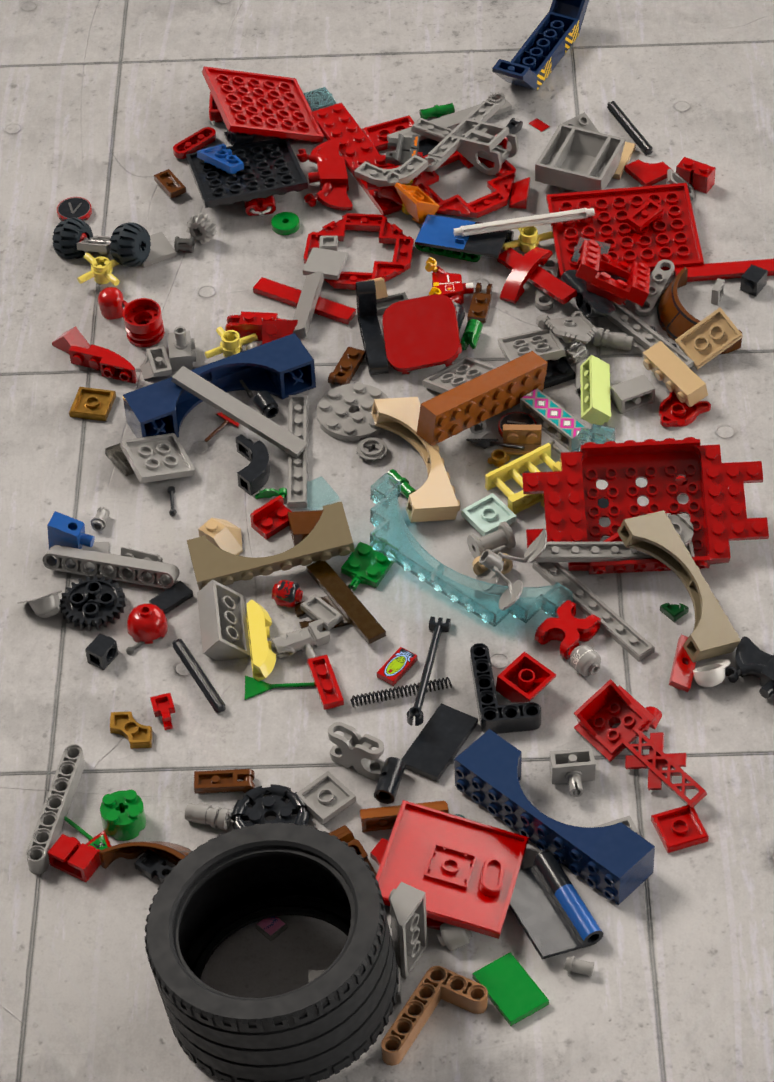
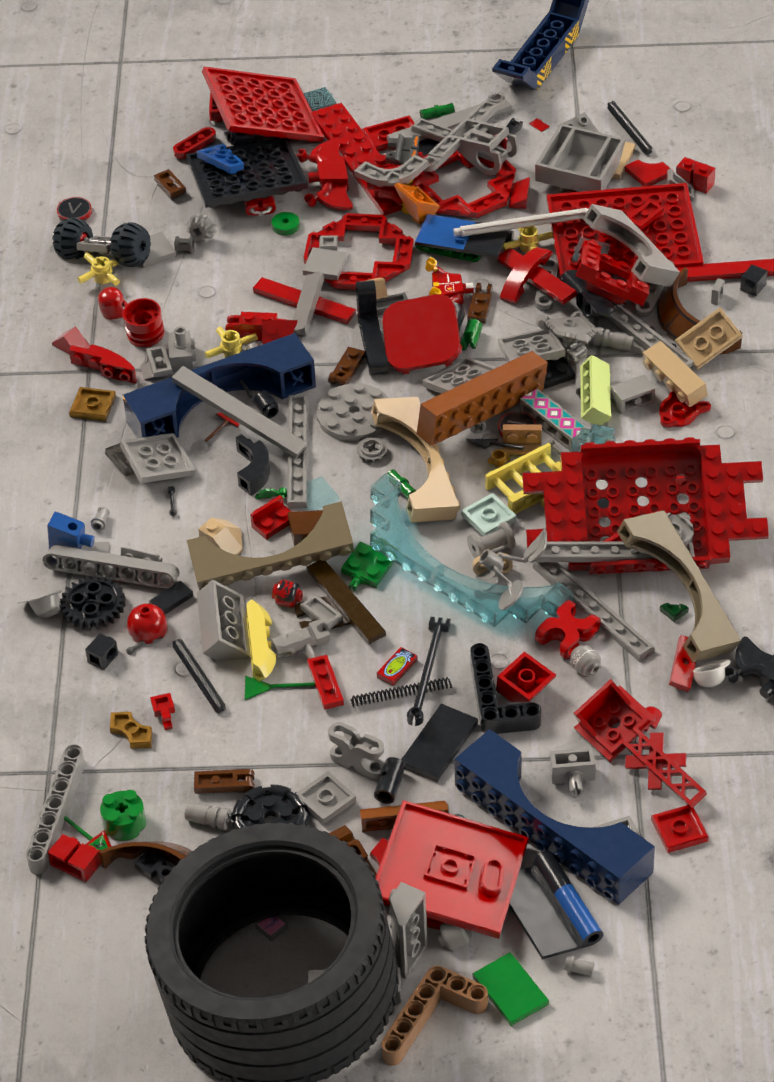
none -> light grey arch [583,204,680,287]

